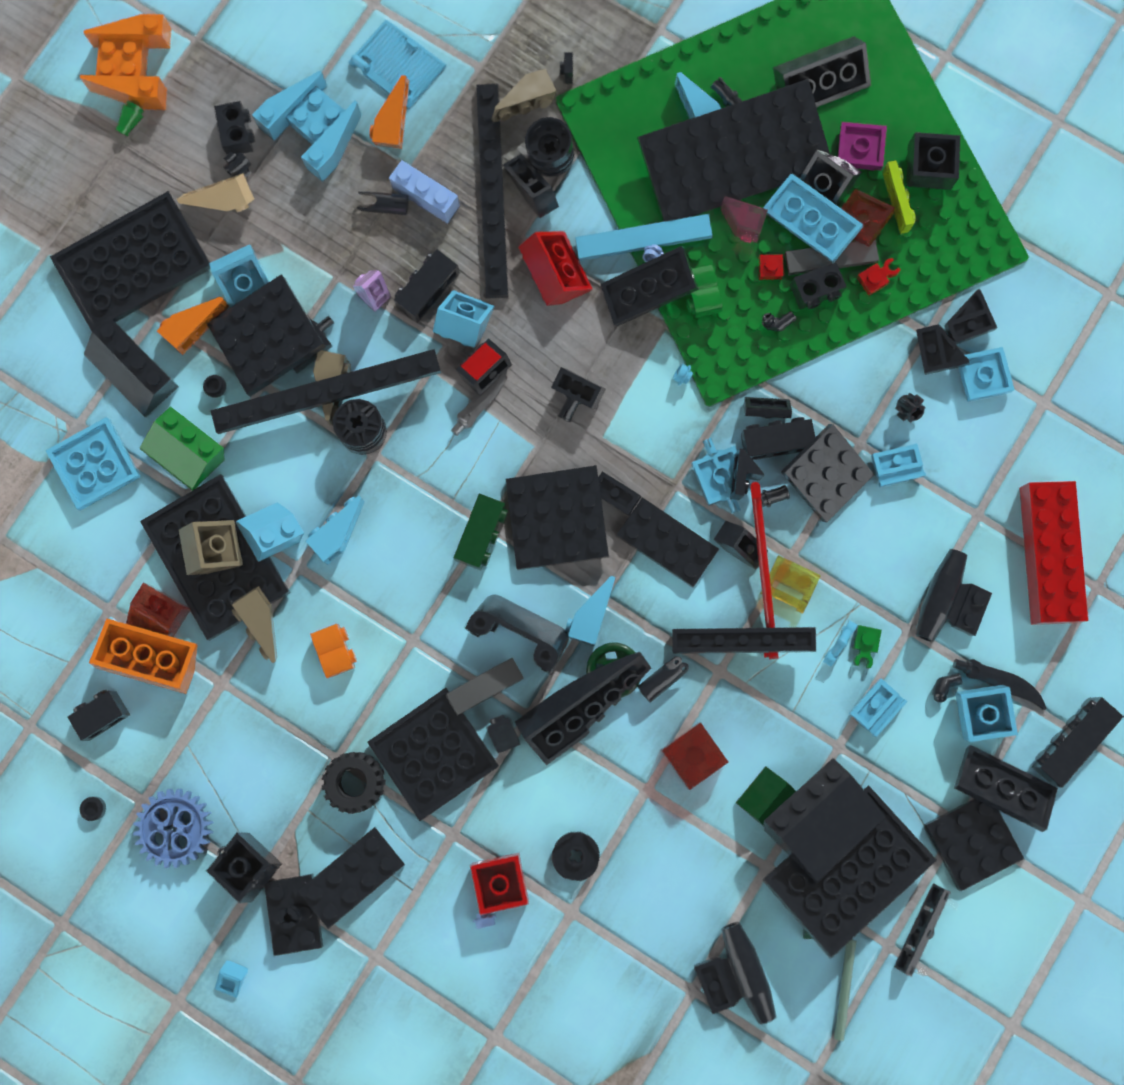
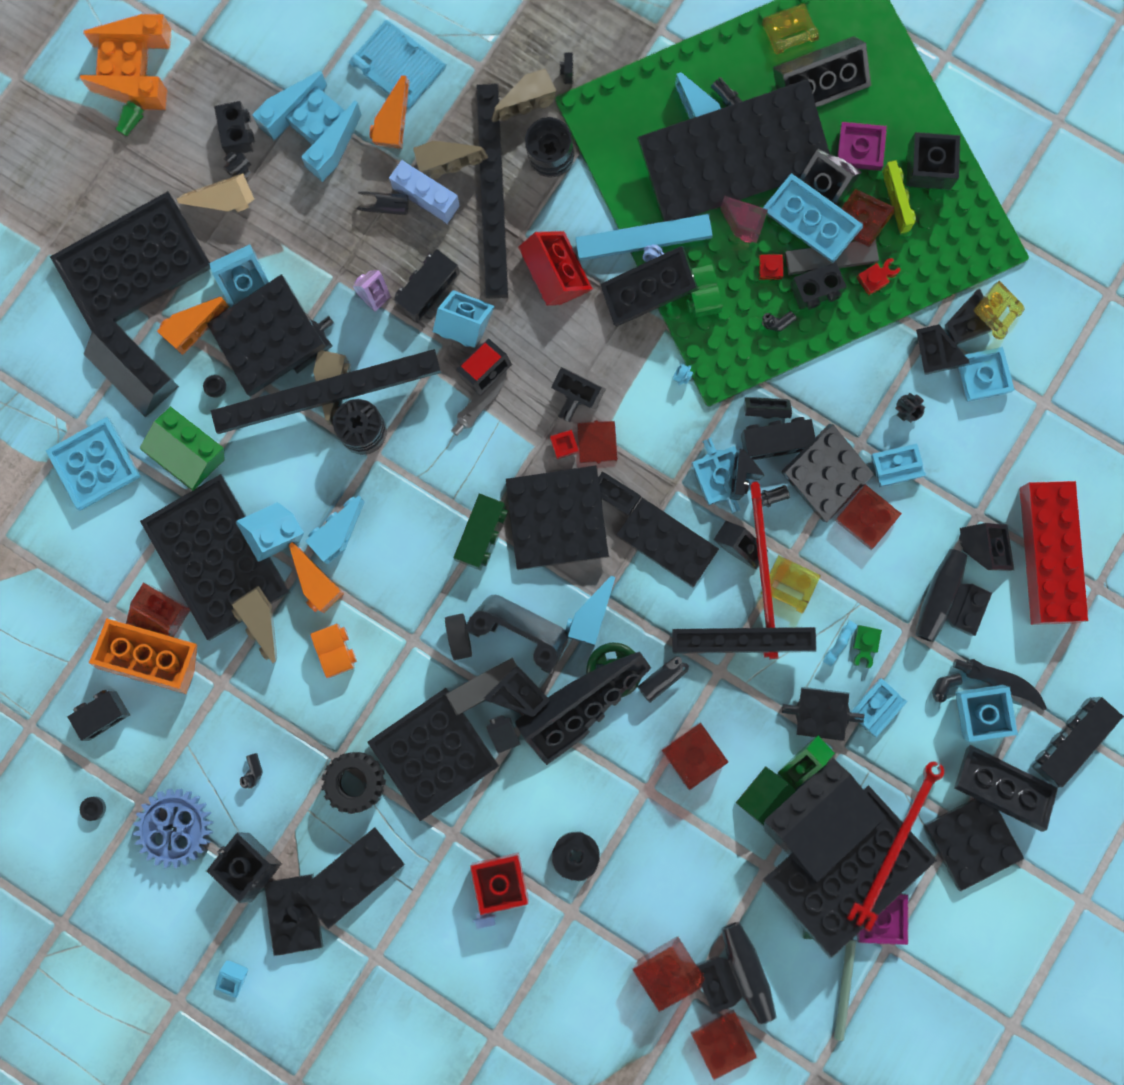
dark tan slope [179,520,243,575] -> none
black slope [503,154,559,218] -> none
black piece [894,883,959,977] -> none
none -> black arm [239,753,263,789]
none -> orange slope [289,542,344,613]
none -> dark tan slope [413,140,488,180]
none -> black tyre [445,613,472,660]
none -> black wing [484,666,550,717]
none -> red plate [550,430,579,459]
none -> clear red piece [577,420,617,464]
none -> clear red brick [632,936,705,1012]
none -> clear red plate [691,1010,758,1080]
none -> clear yellow plate [762,4,819,55]
none -> green slope [778,736,835,789]
none -> black plate [782,687,865,741]
none -> clear red plate [835,484,902,550]
none -> red hinge [847,761,944,932]
none -> magenta plate [857,893,908,945]
none -> black slope [959,523,1014,571]
none -> clear yellow plate [973,280,1025,340]

